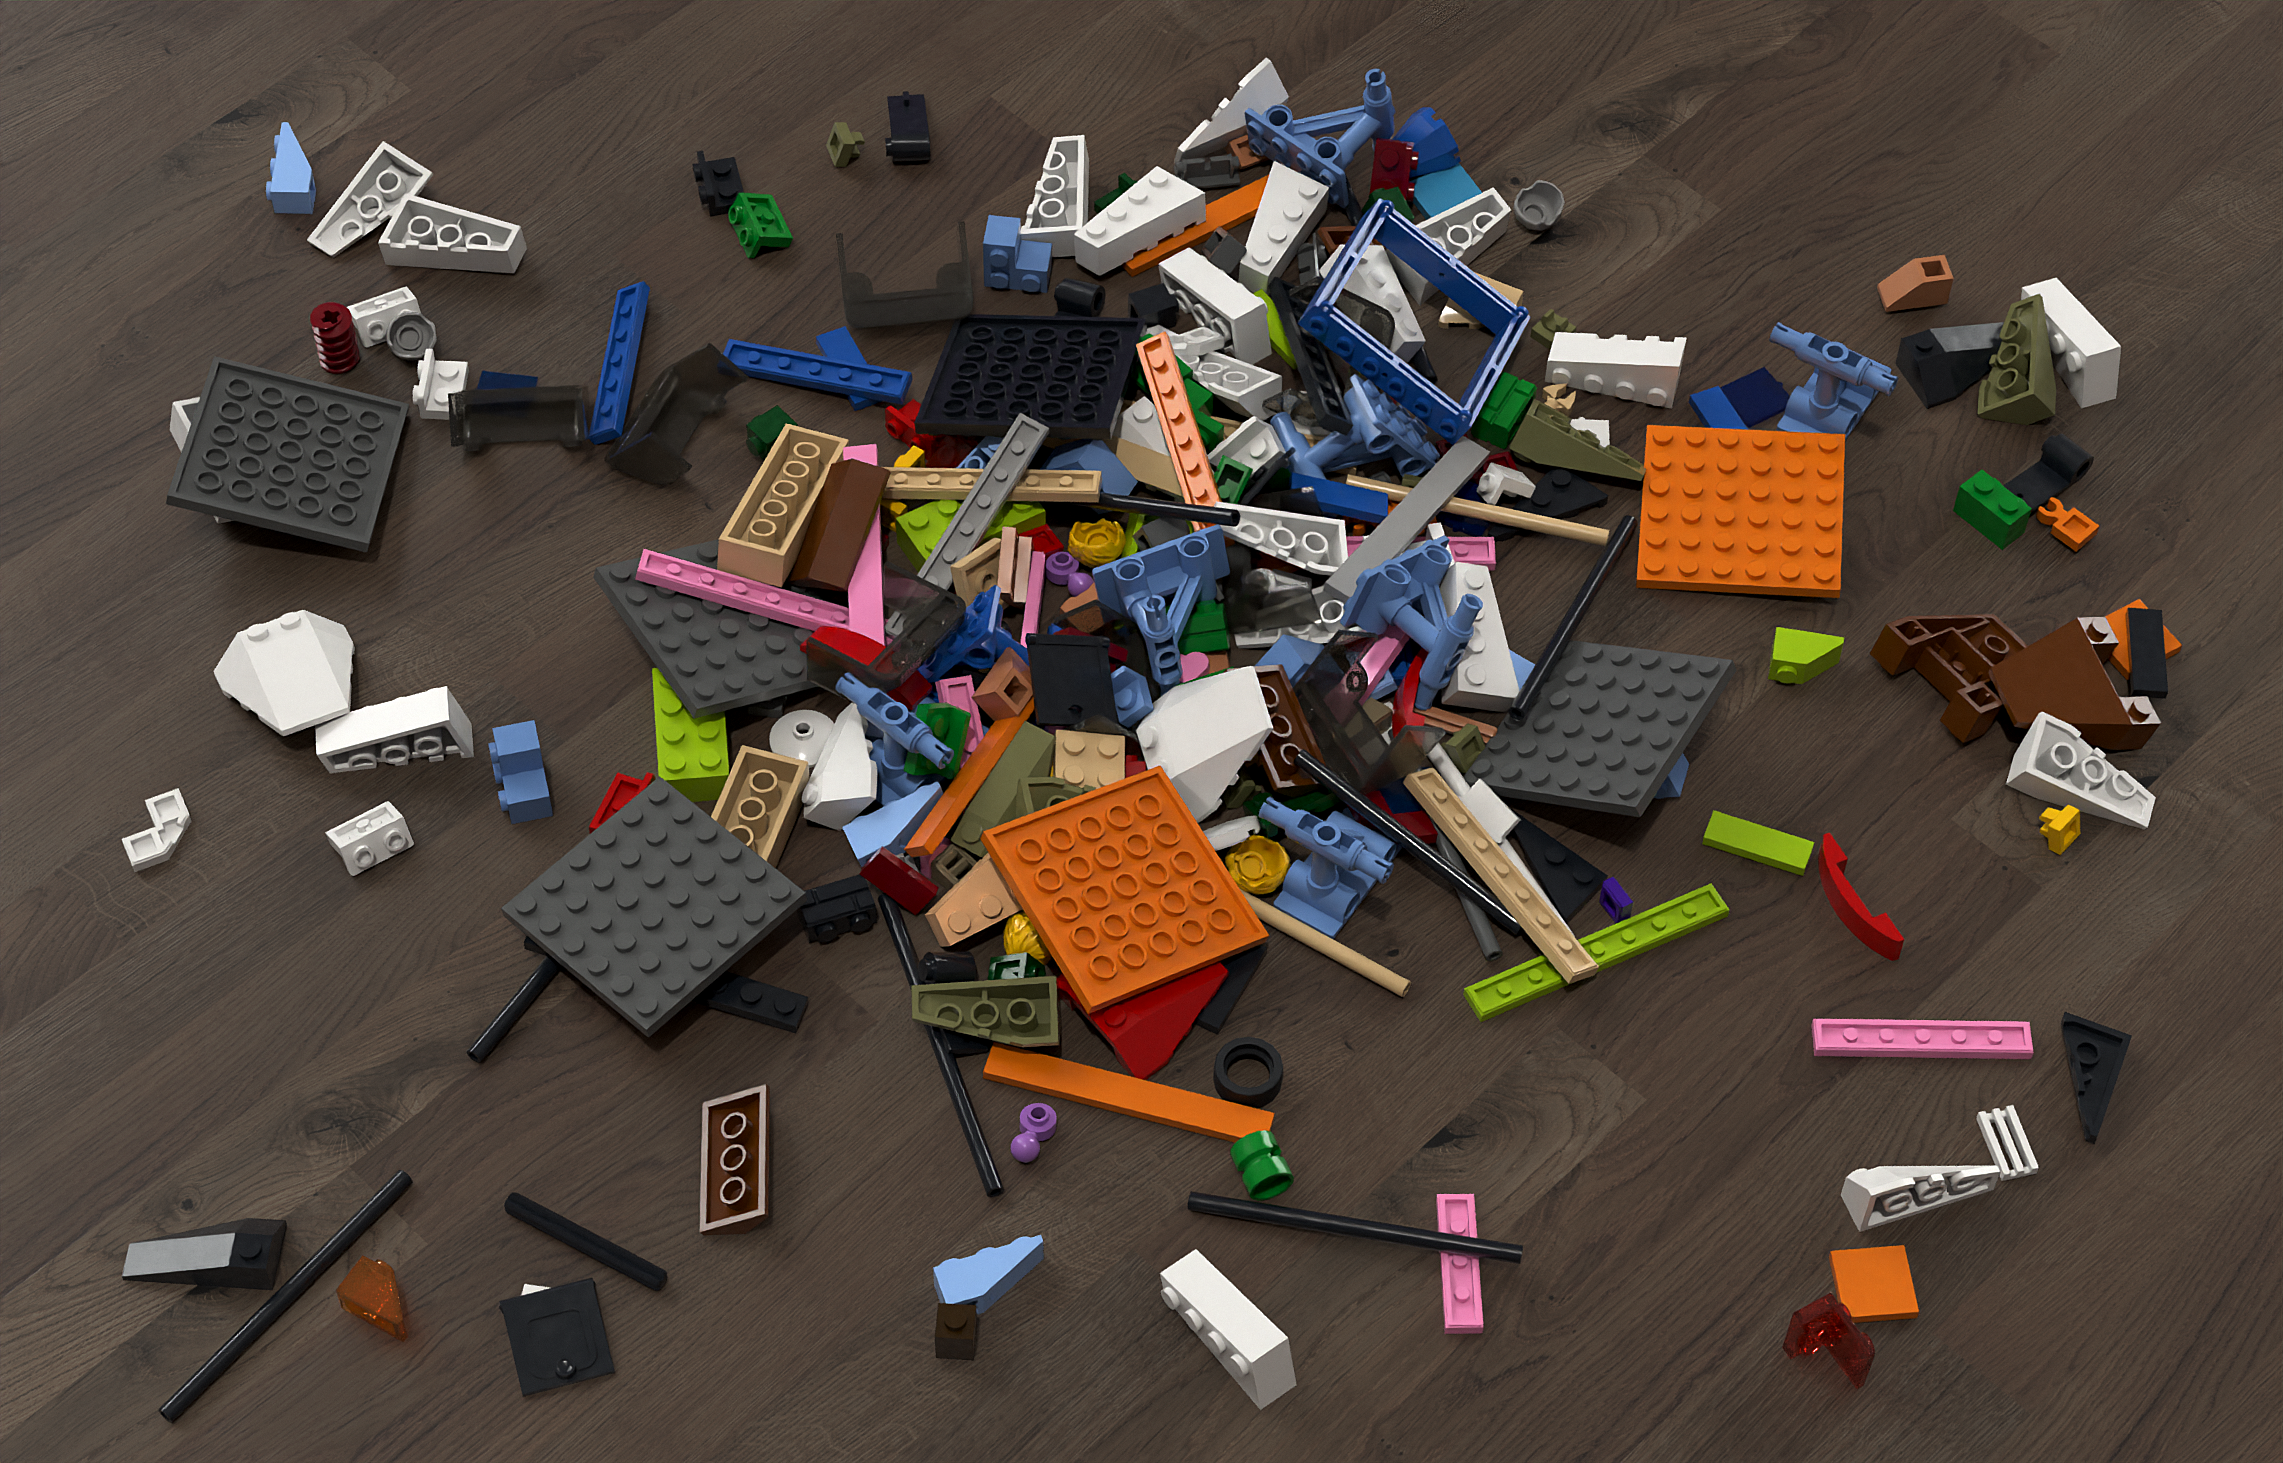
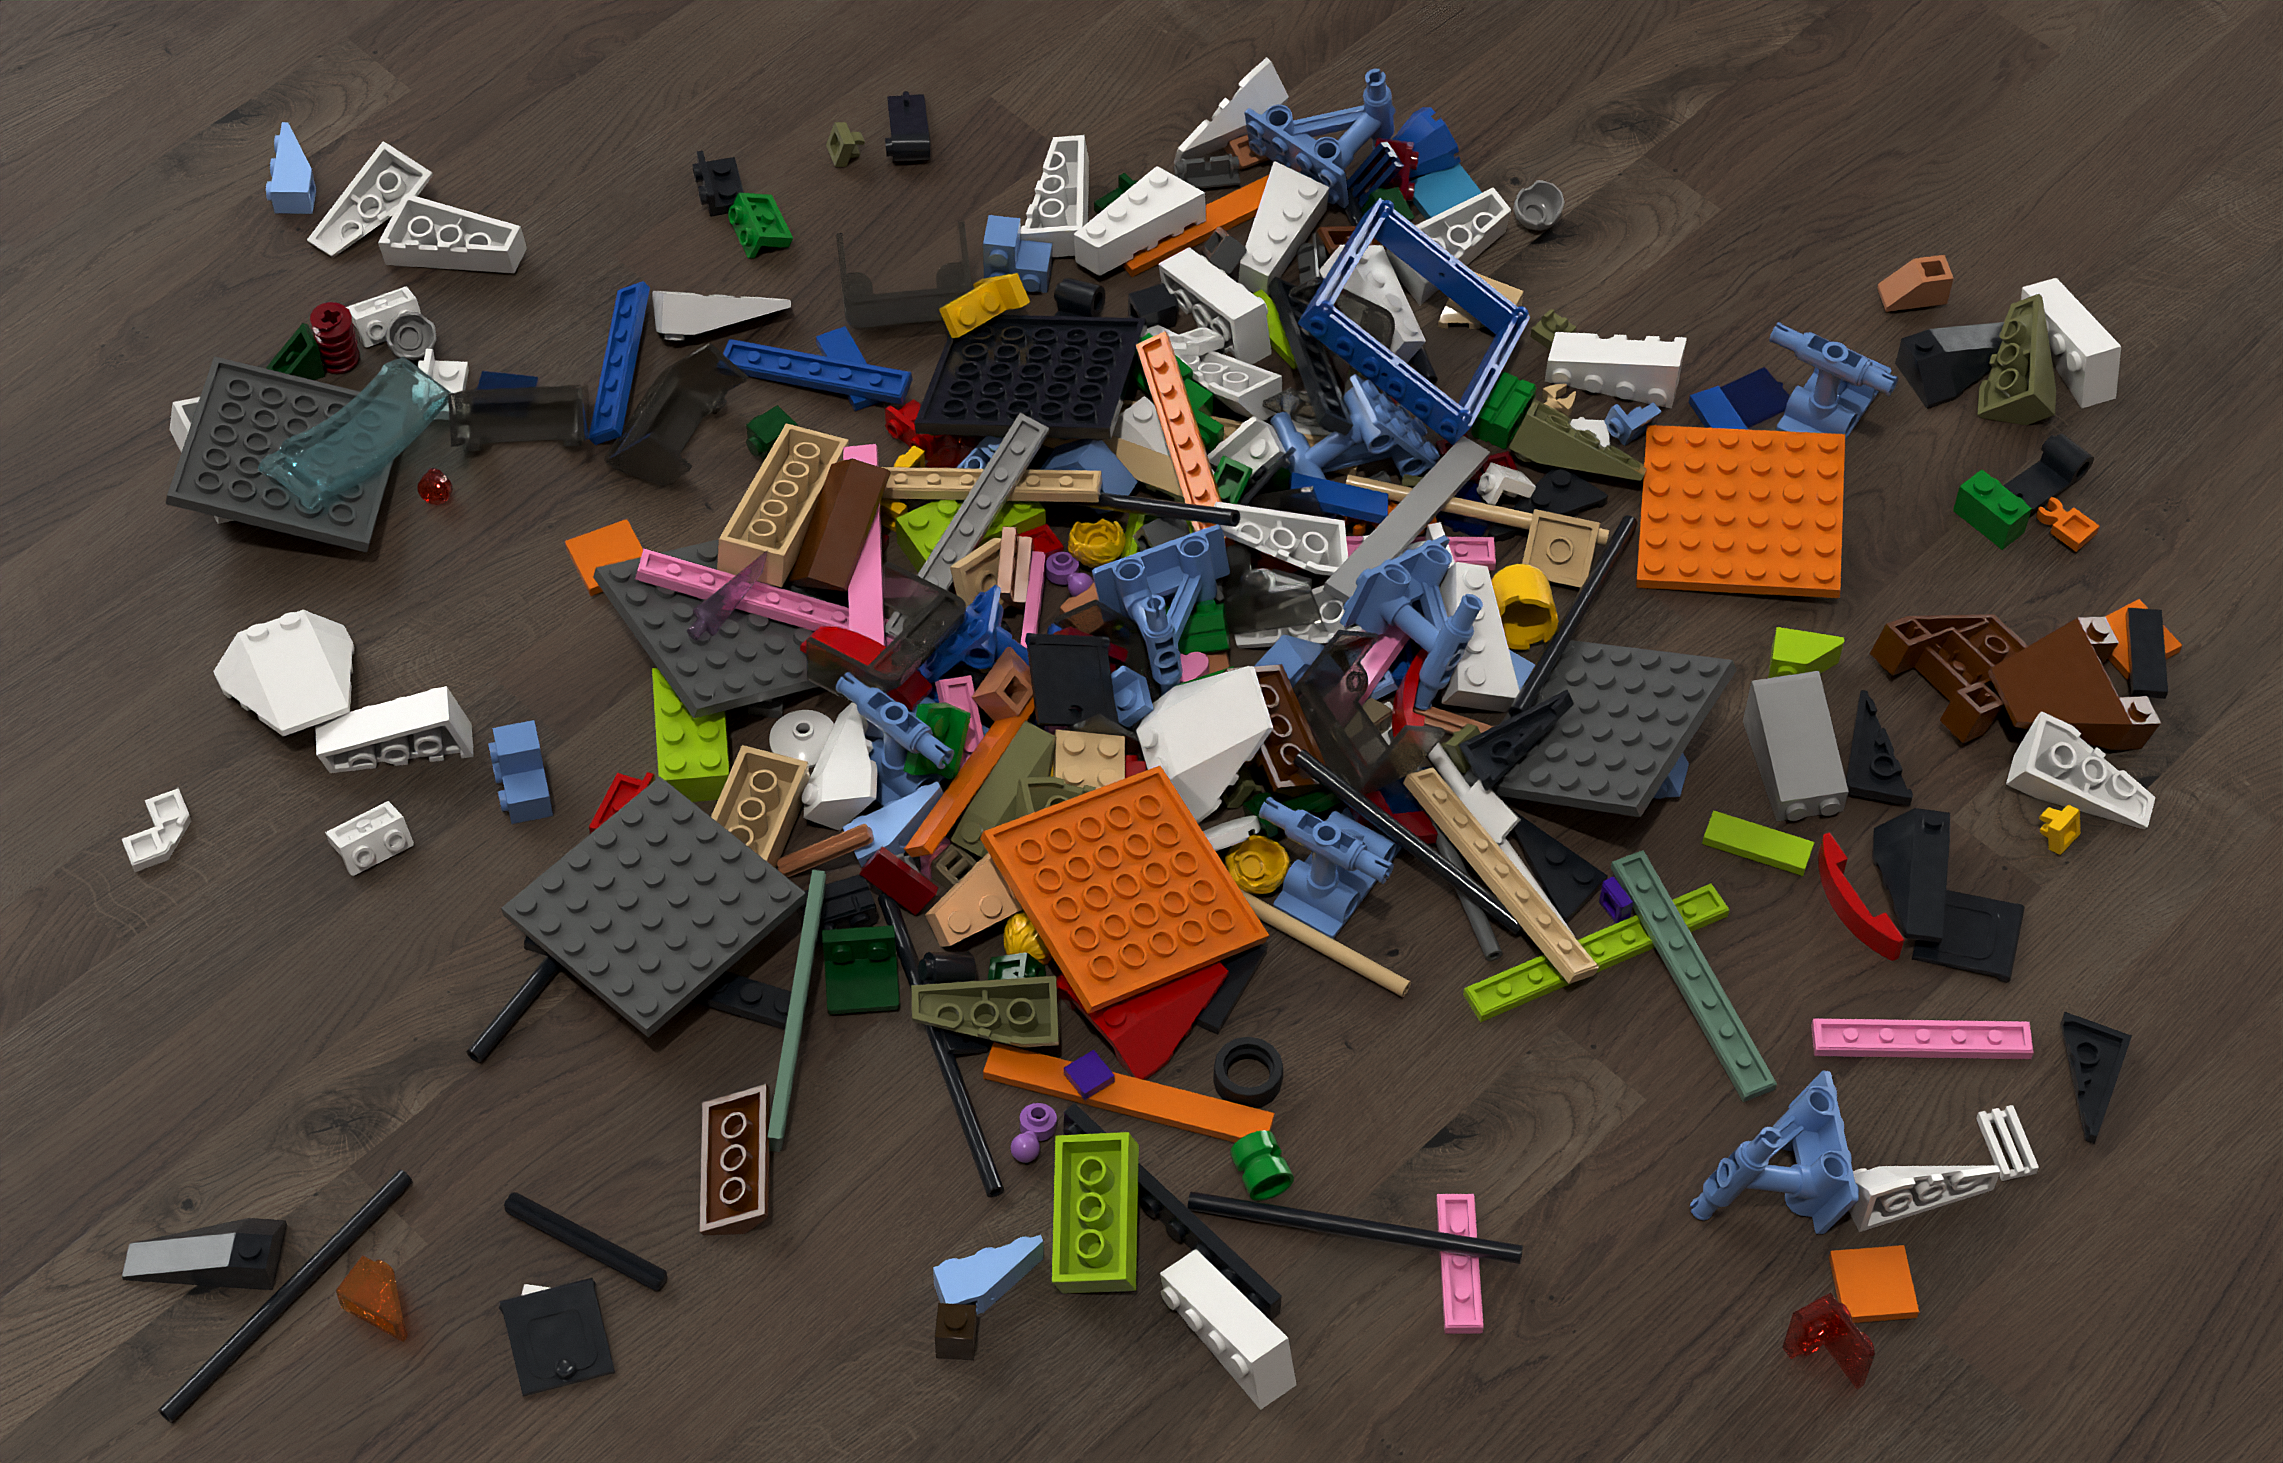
none -> clear light blue windscreen [258,357,453,510]
none -> dark green slope [266,323,325,380]
none -> clear red tile [417,468,453,505]
none -> orange tile [565,519,643,596]
none -> white wedge [652,291,791,340]
none -> clear purple bar [687,550,768,640]
none -> sand green tile [767,870,826,1152]
none -> nougat axle [777,824,874,878]
none -> dark green bracket [822,925,900,1014]
none -> yellow bracket [939,273,1030,338]
none -> lime brick [1052,1132,1139,1294]
none -> black plate [1063,1103,1282,1321]
none -> dark purple tile [1064,1050,1115,1100]
none -> dark blue tile [1346,142,1404,207]
none -> black wing [1459,690,1574,791]
none -> yellow cylinder [1491,564,1559,650]
none -> tan plate [1522,509,1601,588]
none -> medium blue bracket [1604,402,1662,446]
none -> sand green tile [1610,850,1777,1102]
none -> medium blue plate [1690,1071,1859,1234]
none -> light grey slope [1743,671,1849,821]
none -> black wing [1846,690,1913,806]
none -> black wedge [1872,808,1950,943]
none -> black container [1912,890,2025,983]

